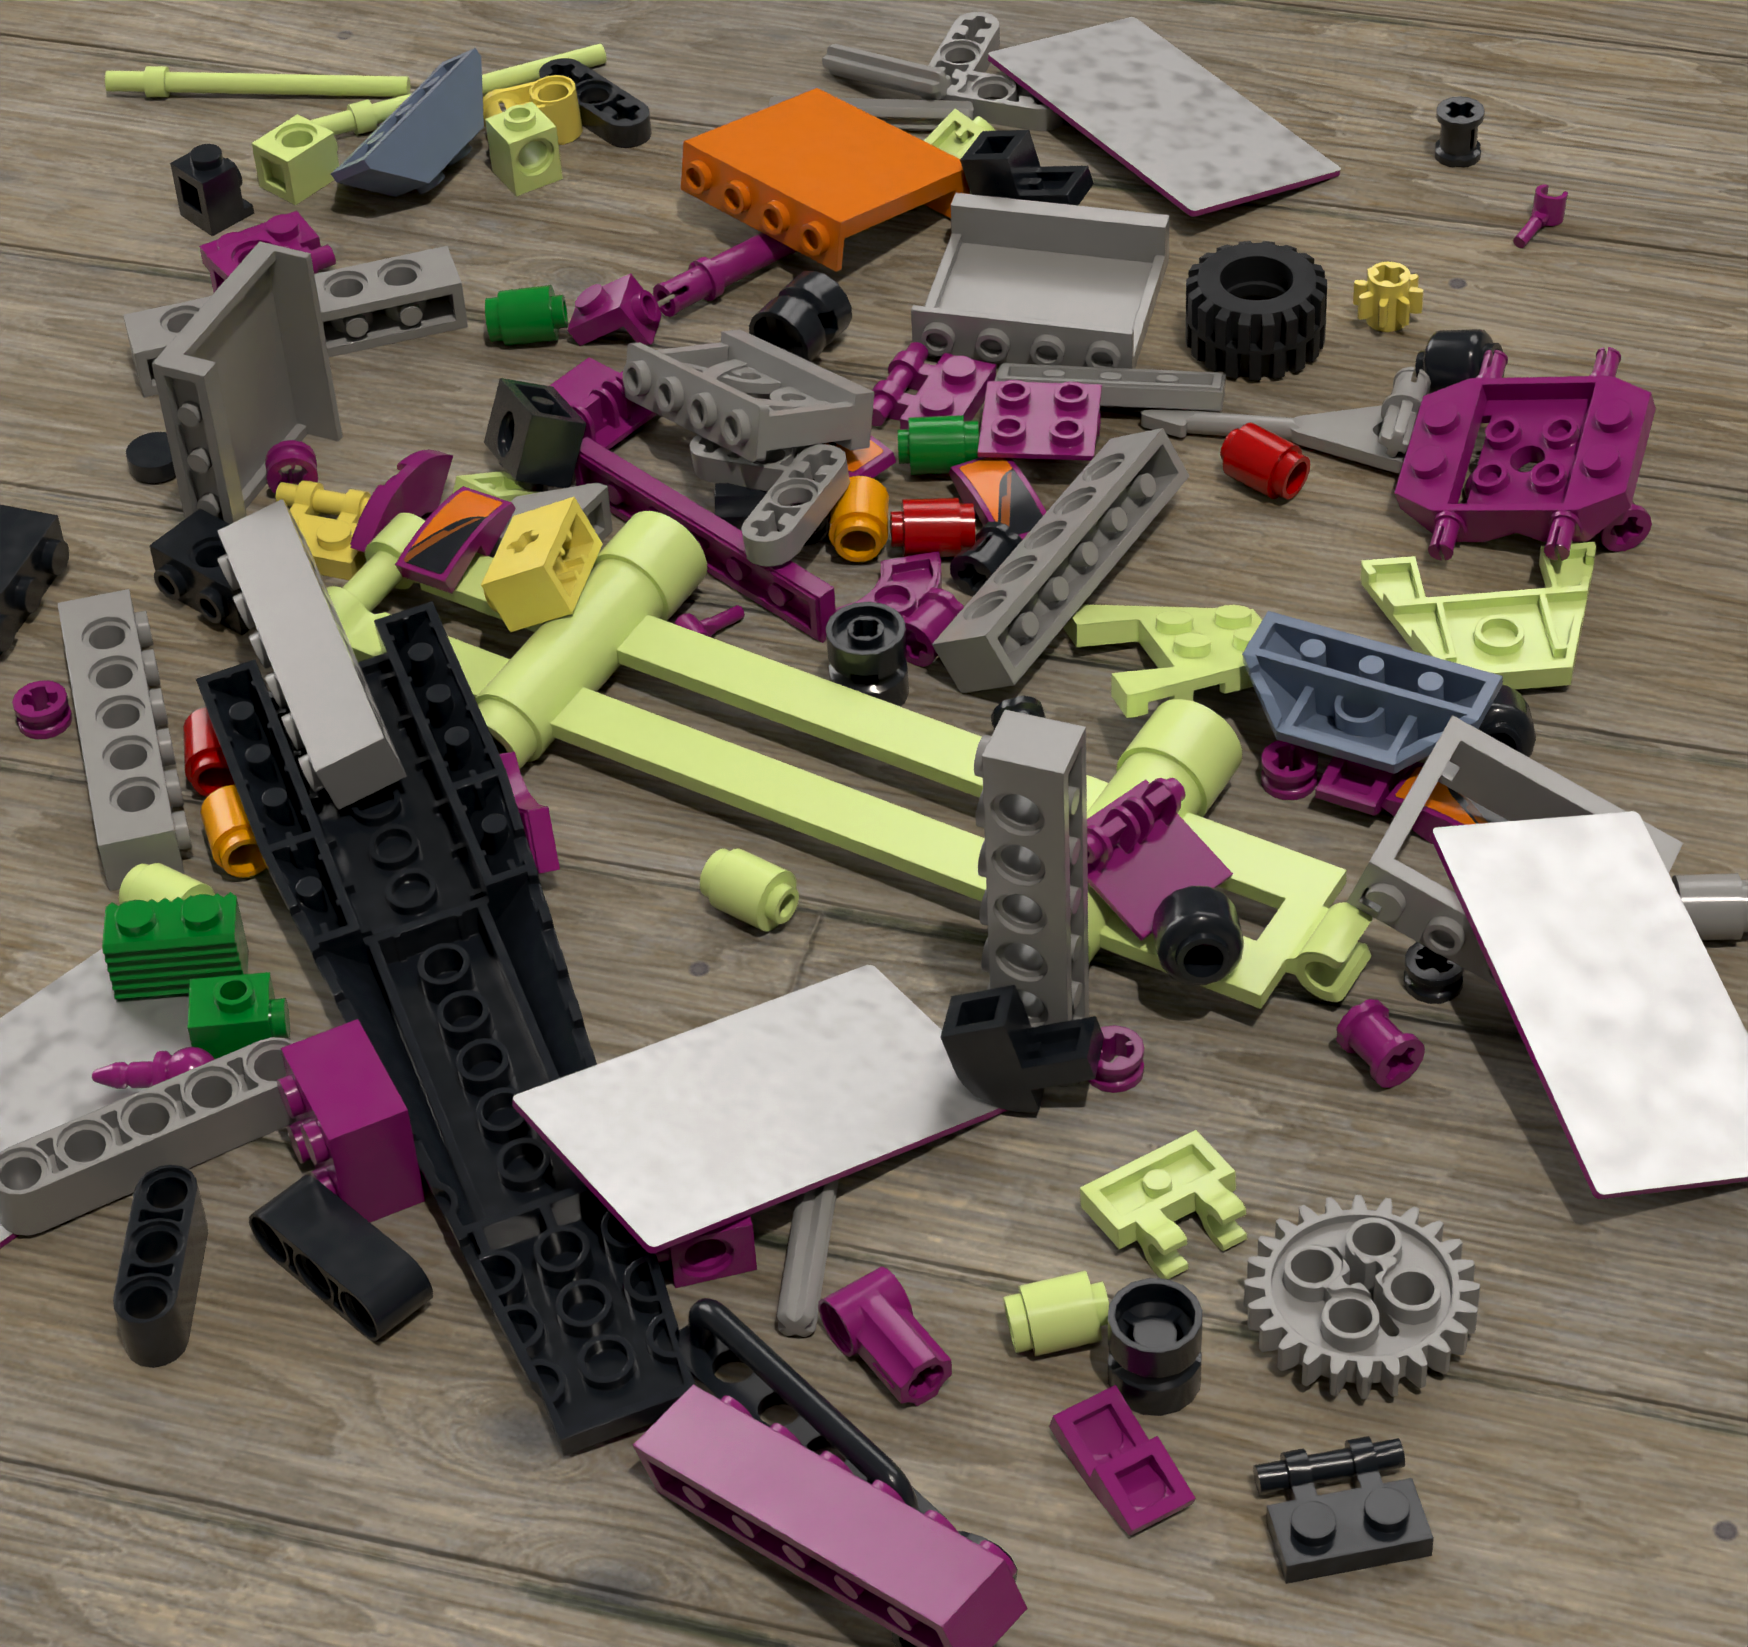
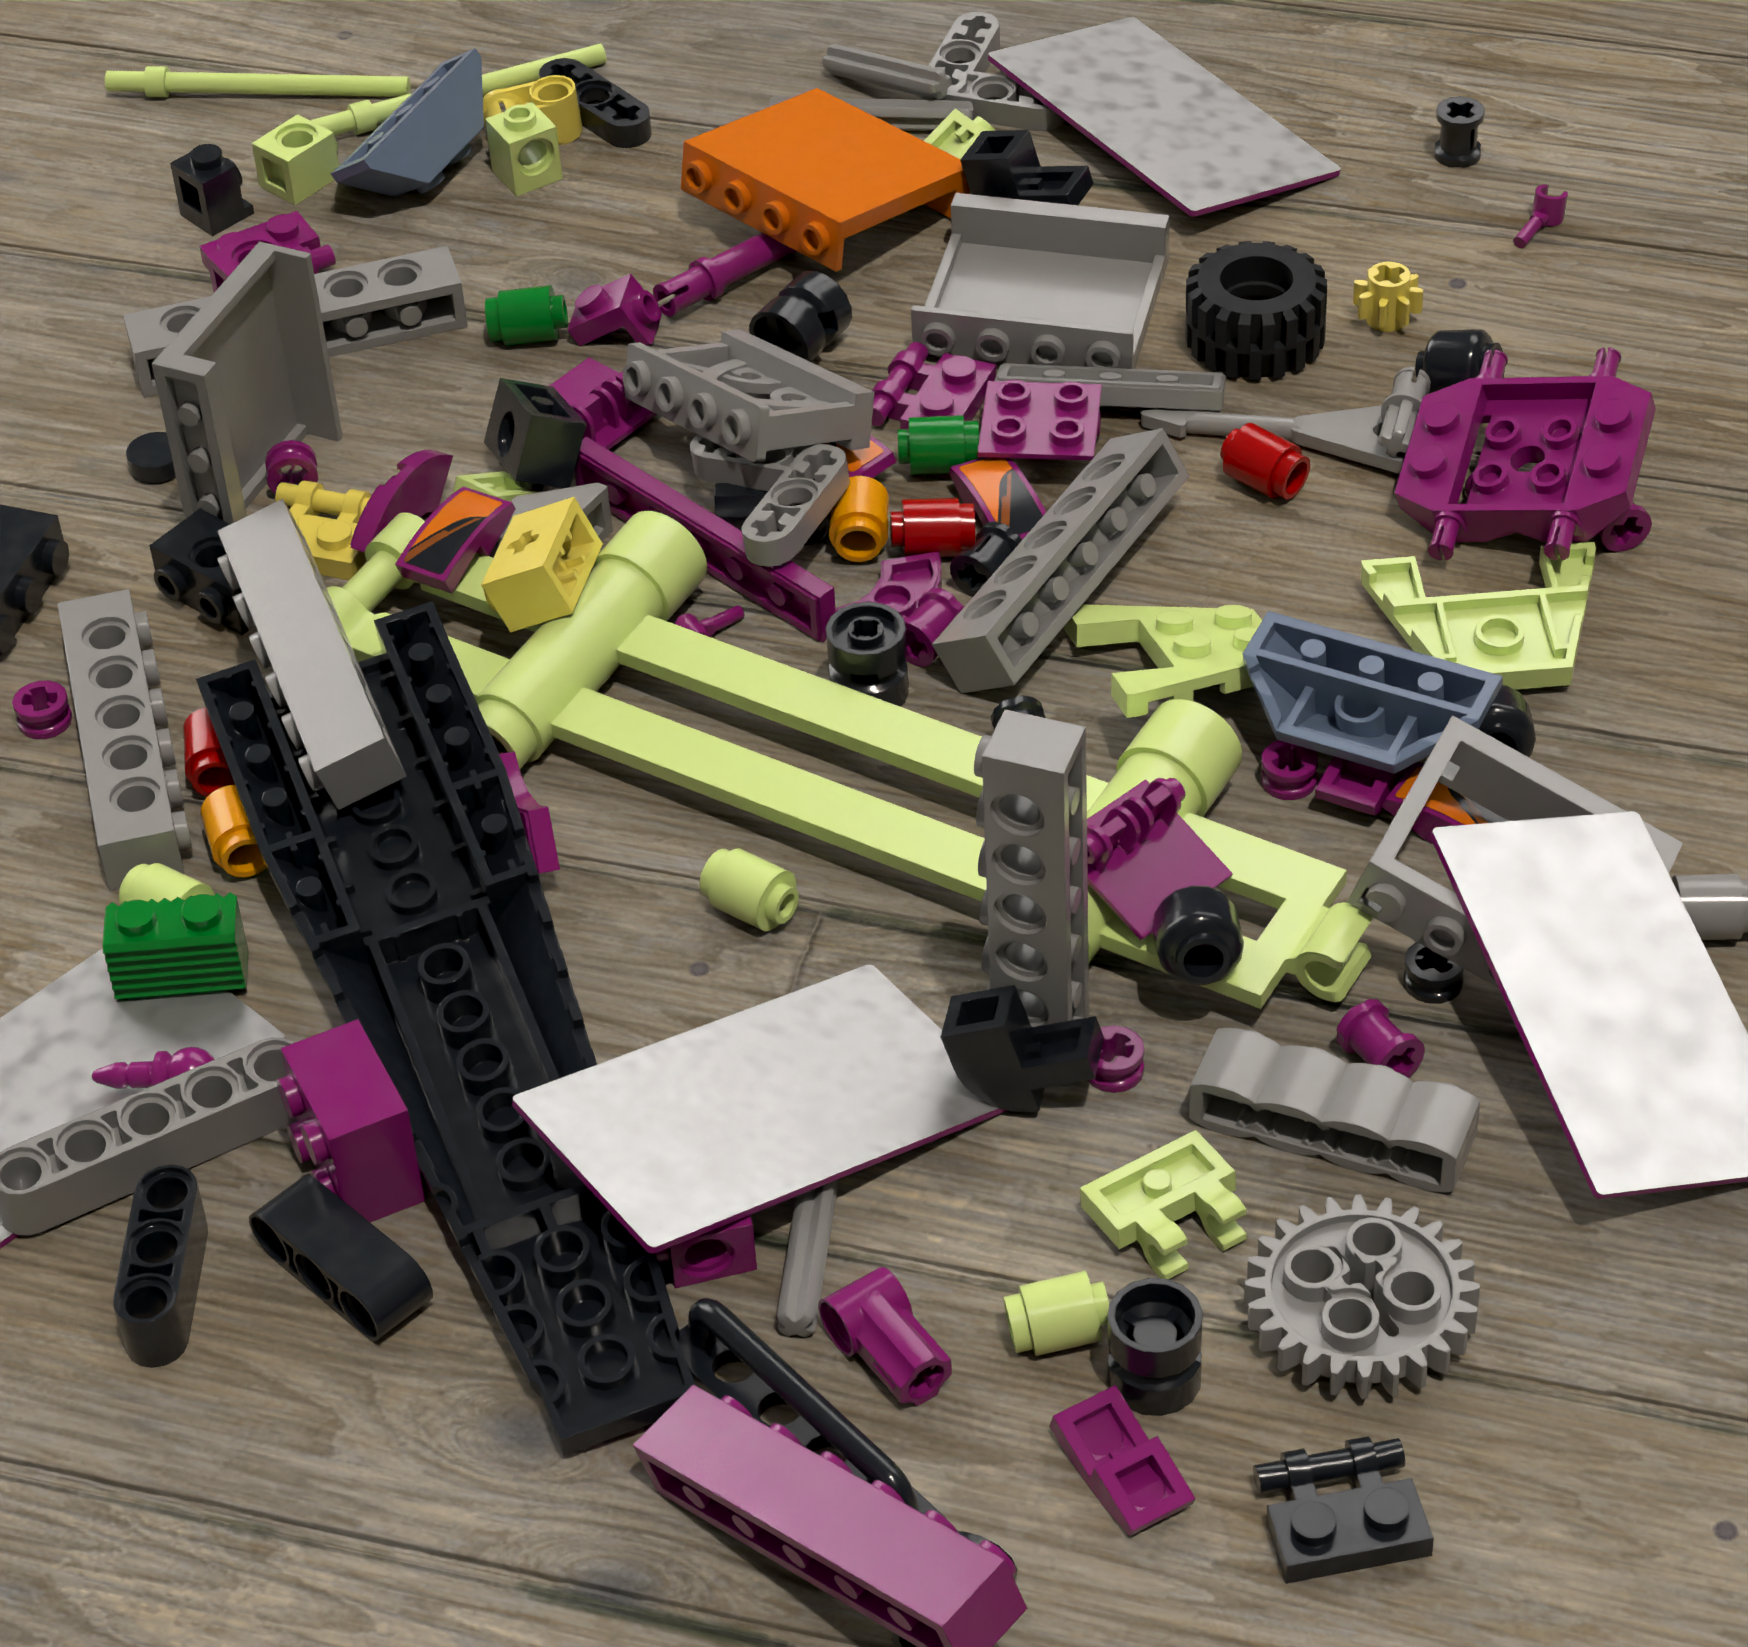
green brick [187,972,290,1059] -> none
none -> light grey brick [1189,1028,1480,1193]

